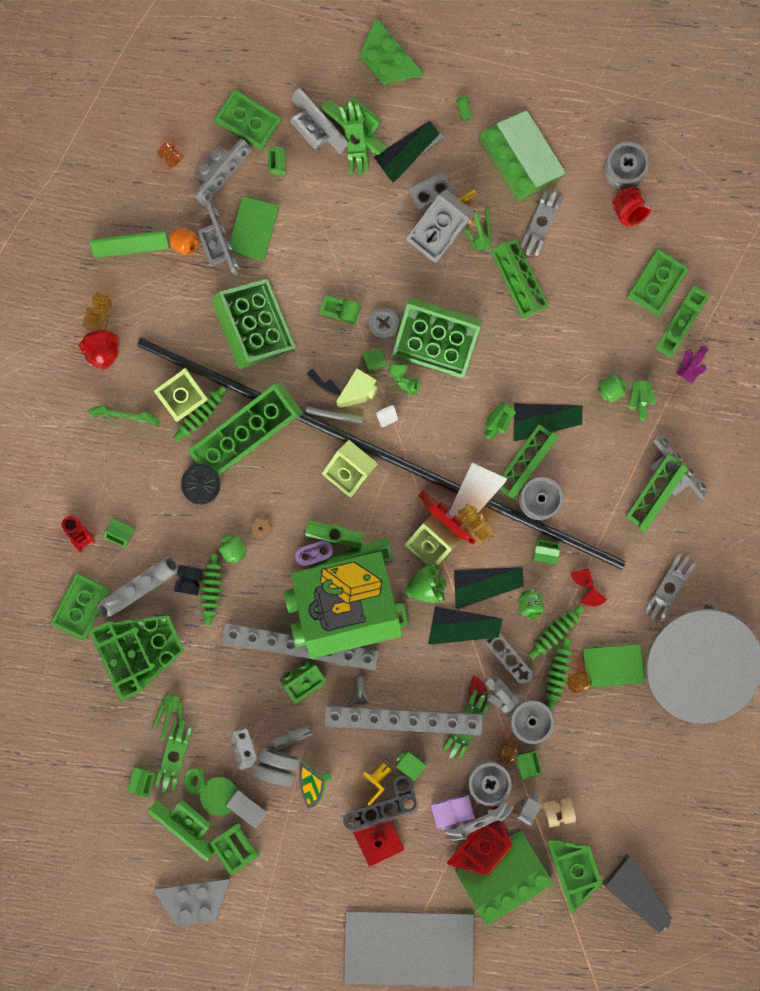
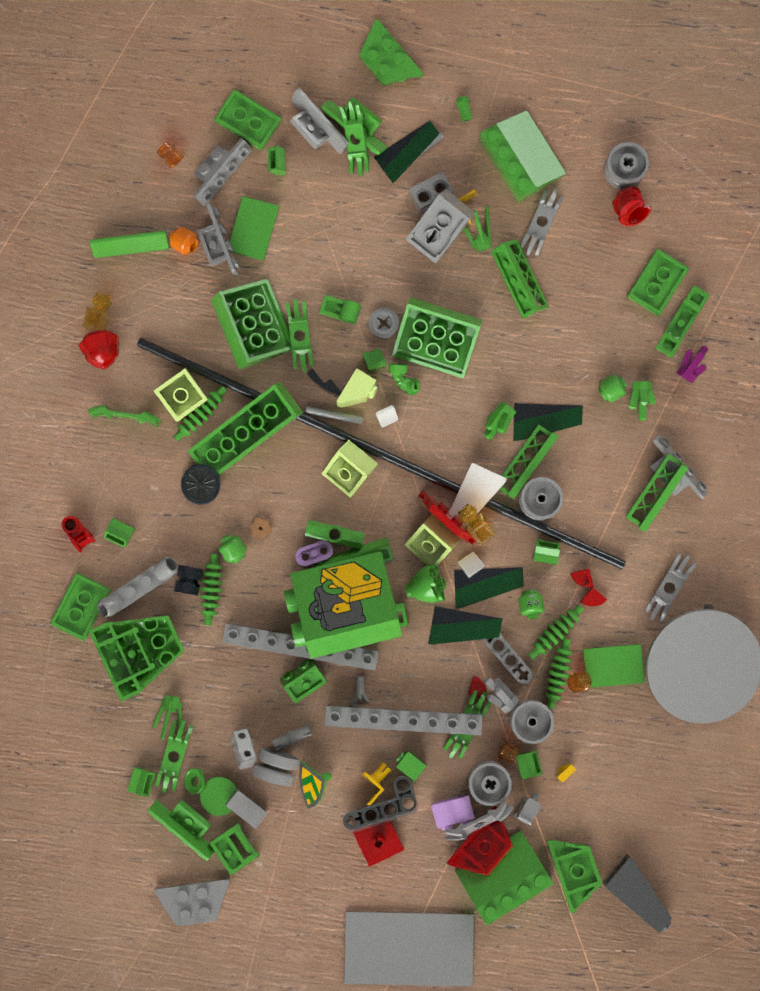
tan wheel [543,797,576,828] -> none
none -> bright green piece [285,299,314,372]
none -> white slope [458,552,485,578]
none -> yellow tile [555,762,576,782]

